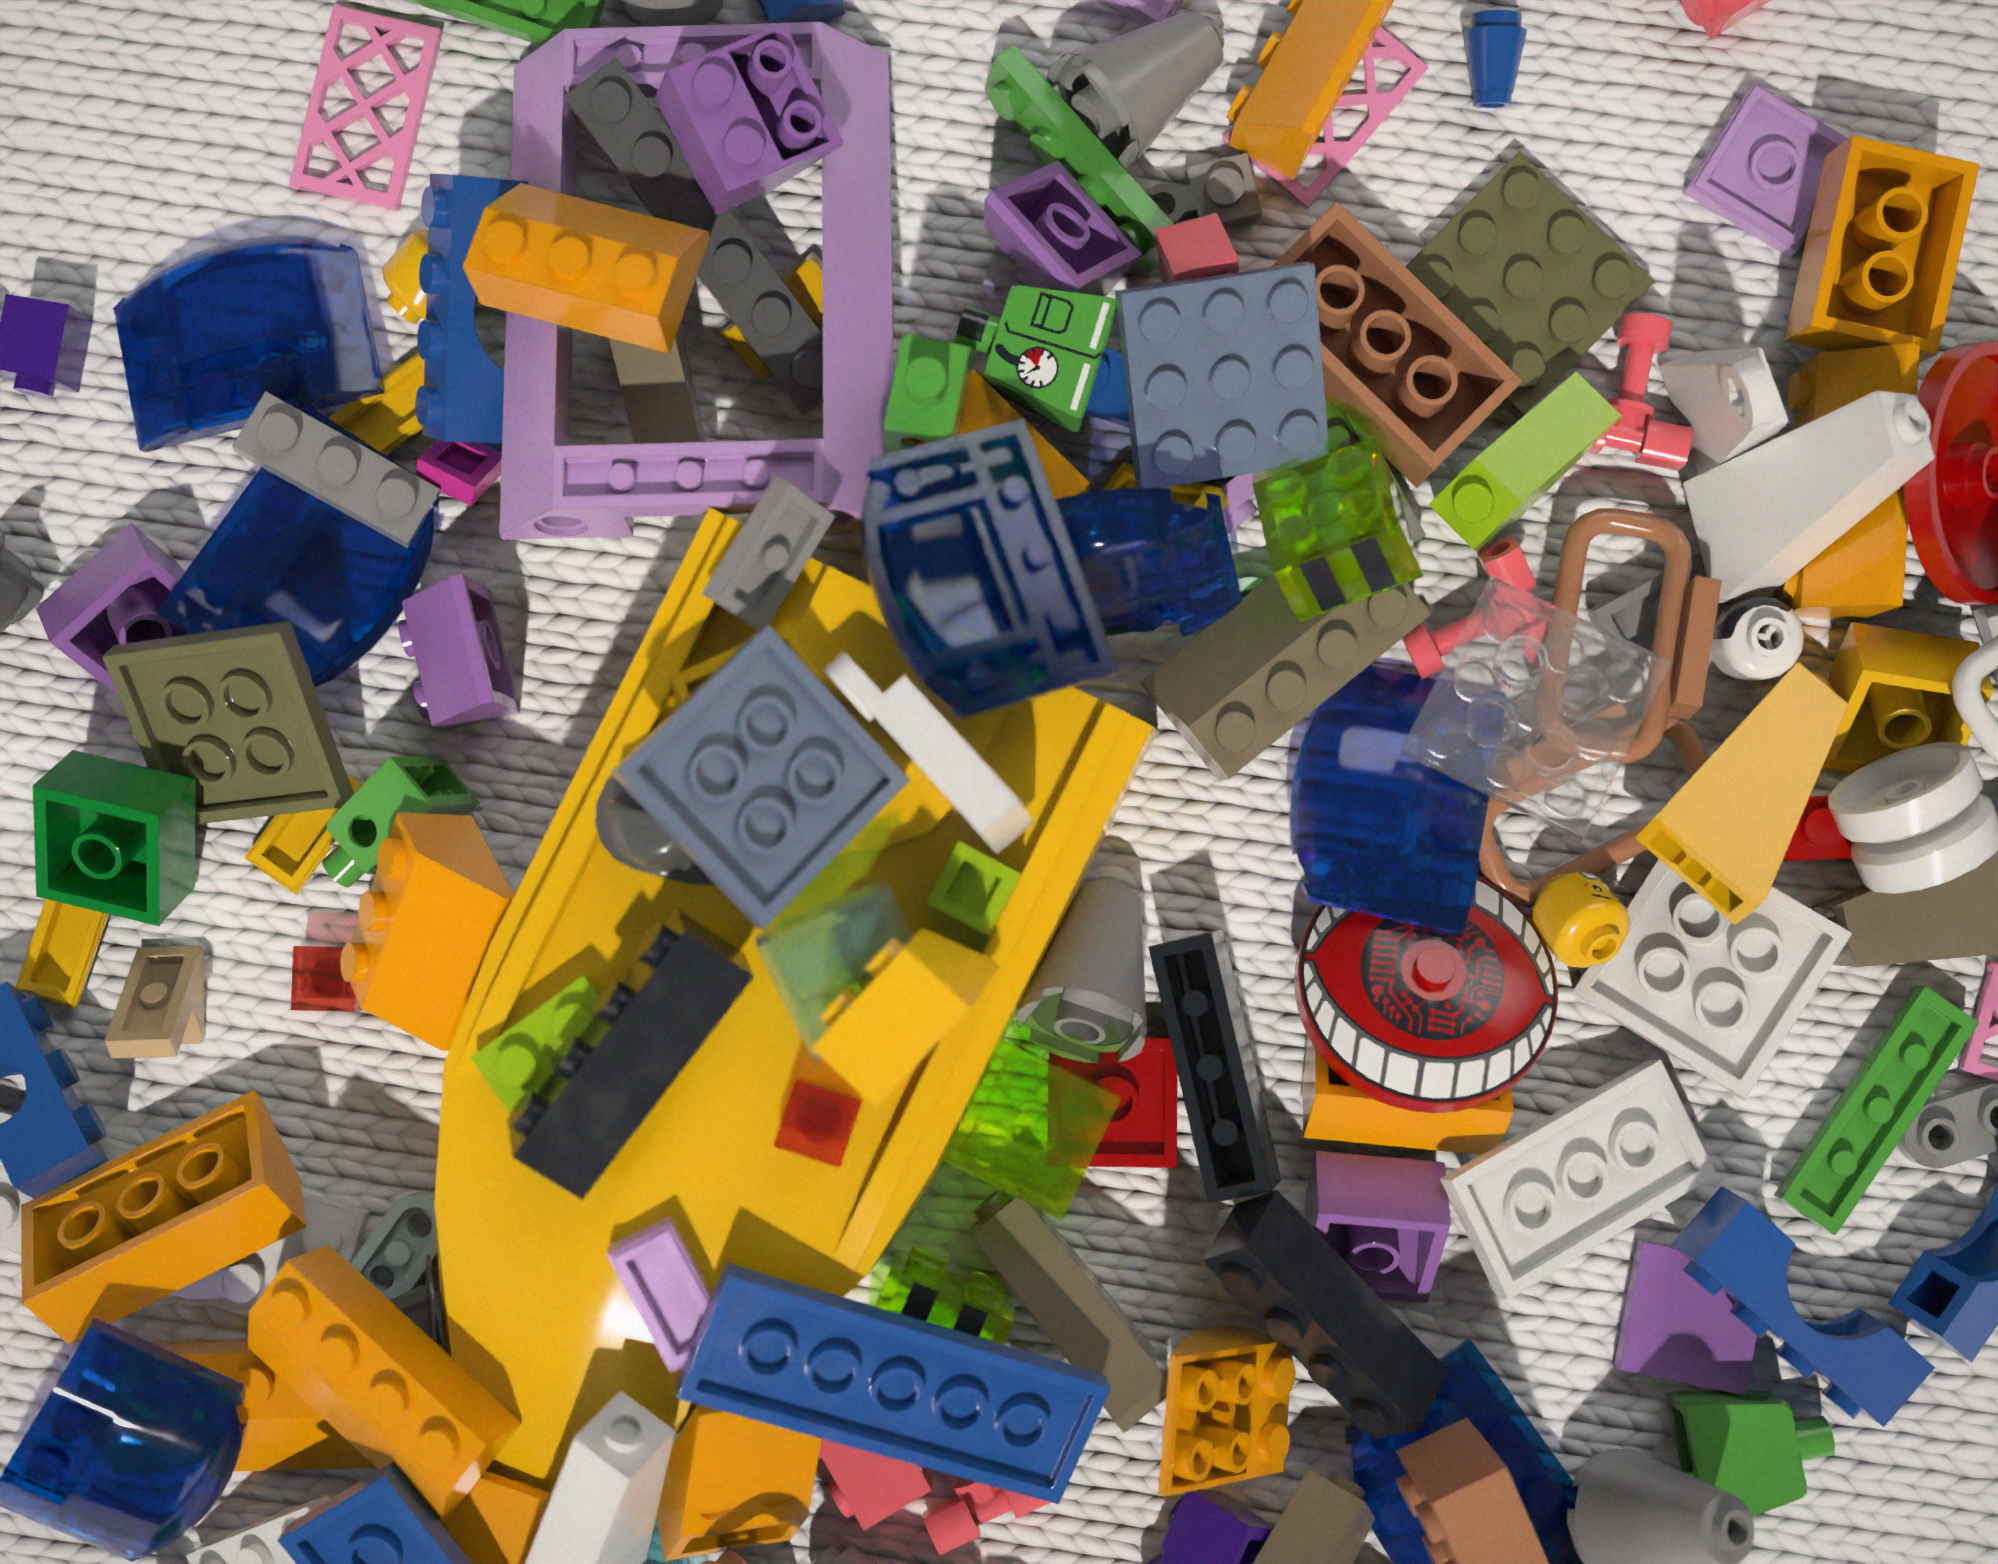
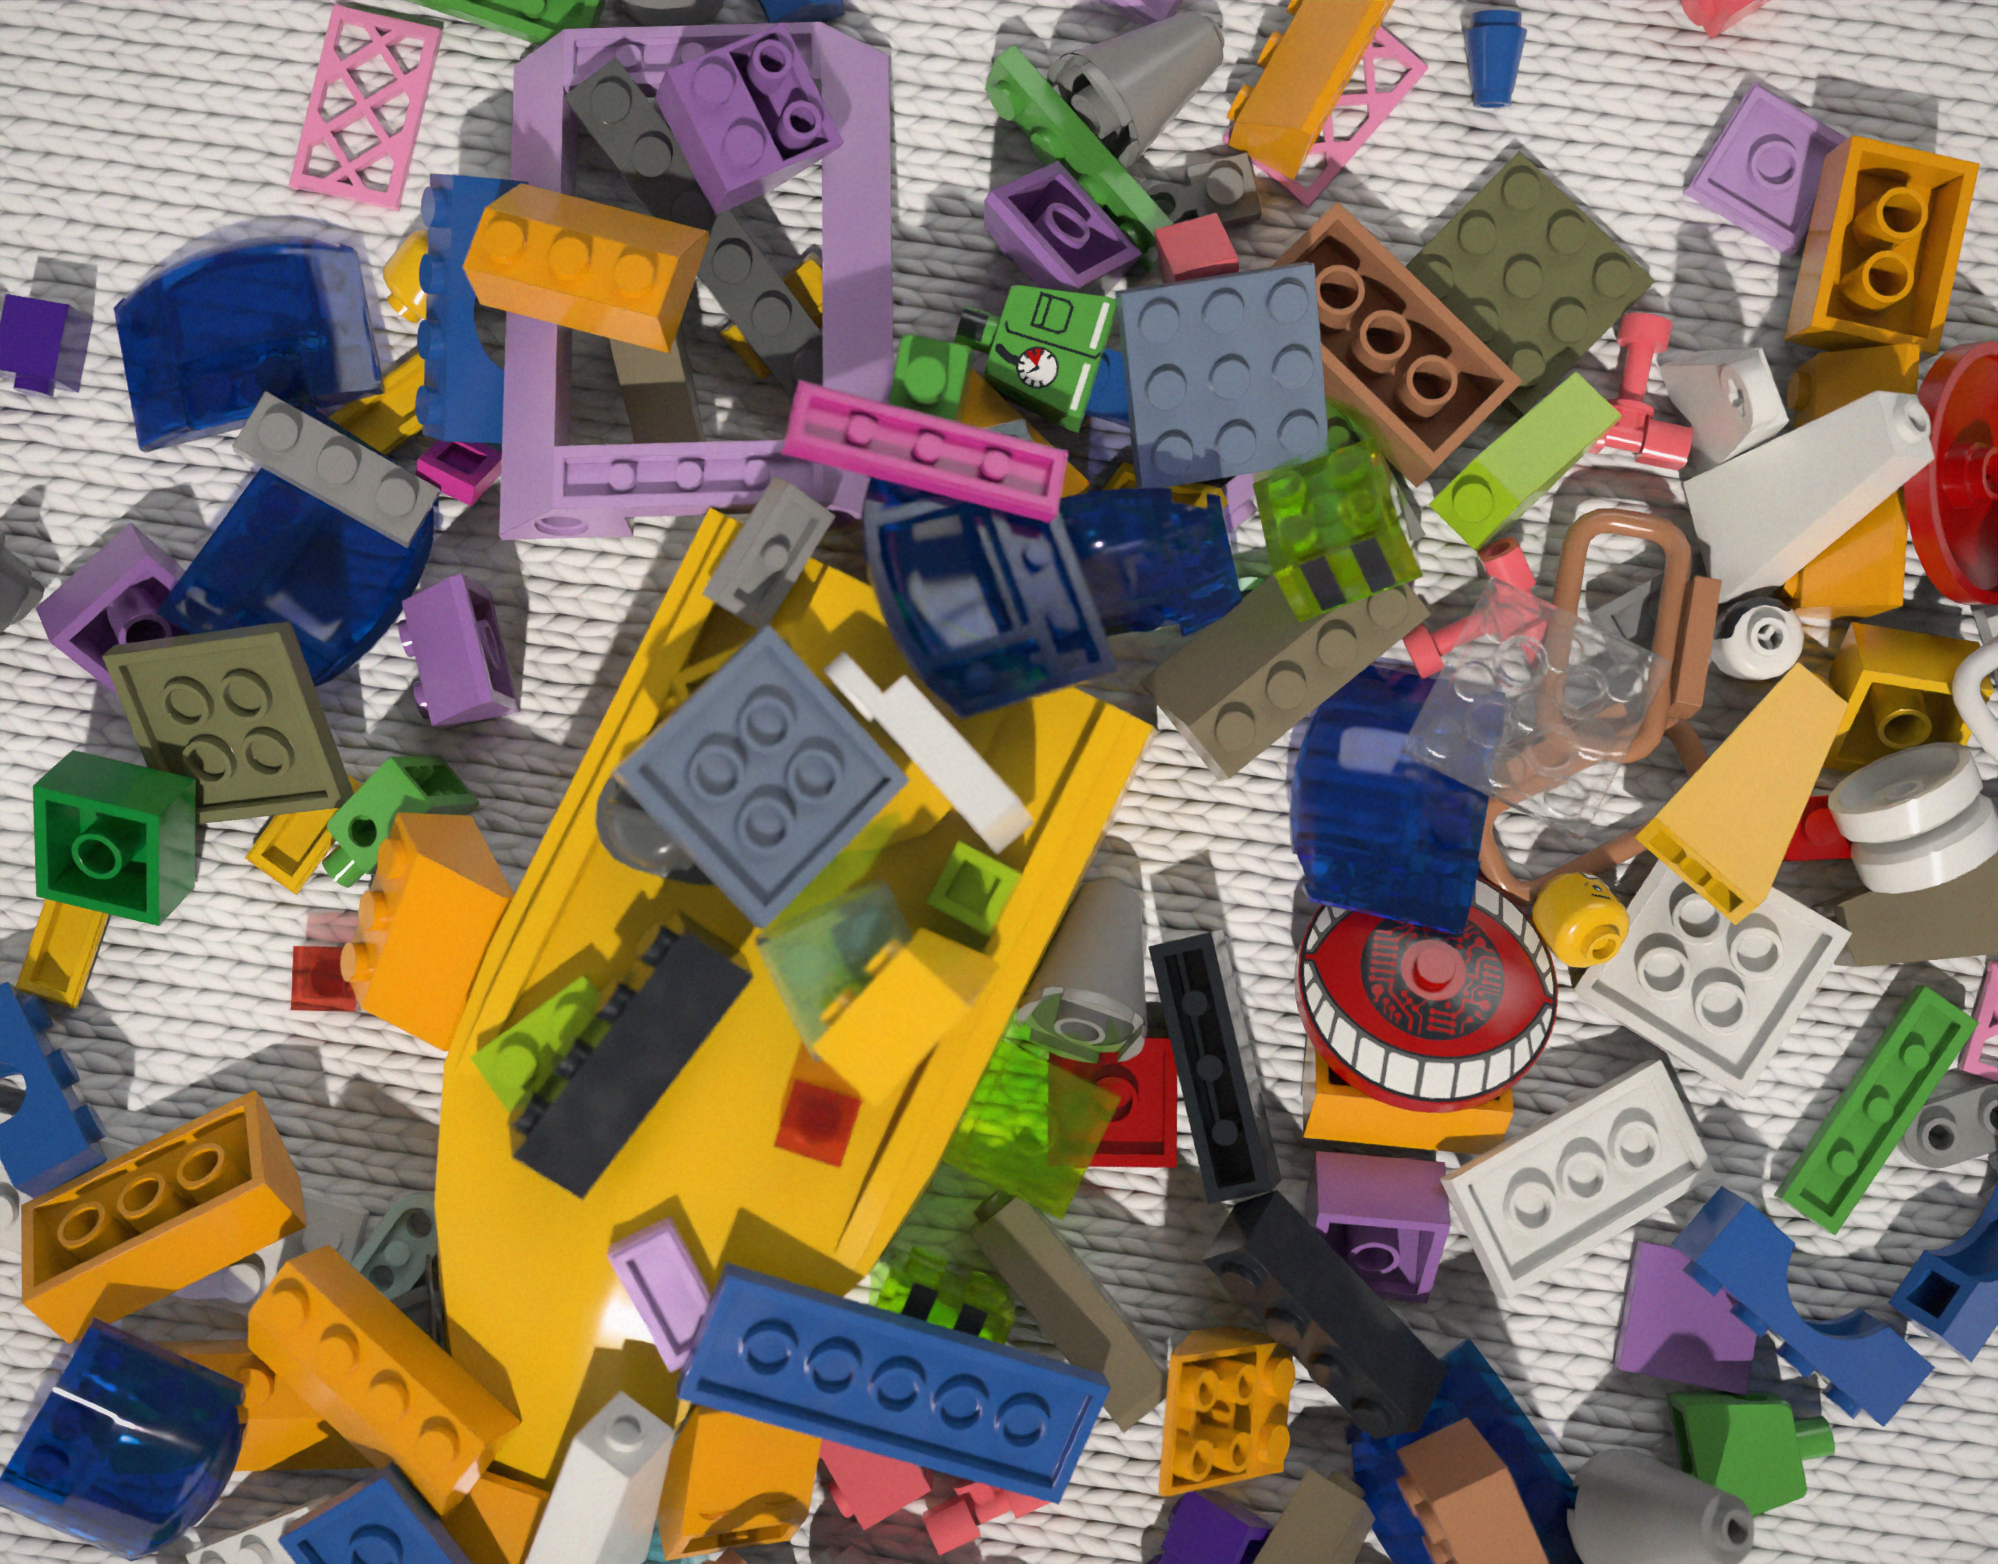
tan slope [104,945,205,1059] -> none
none -> dark pink tile [782,380,1068,523]

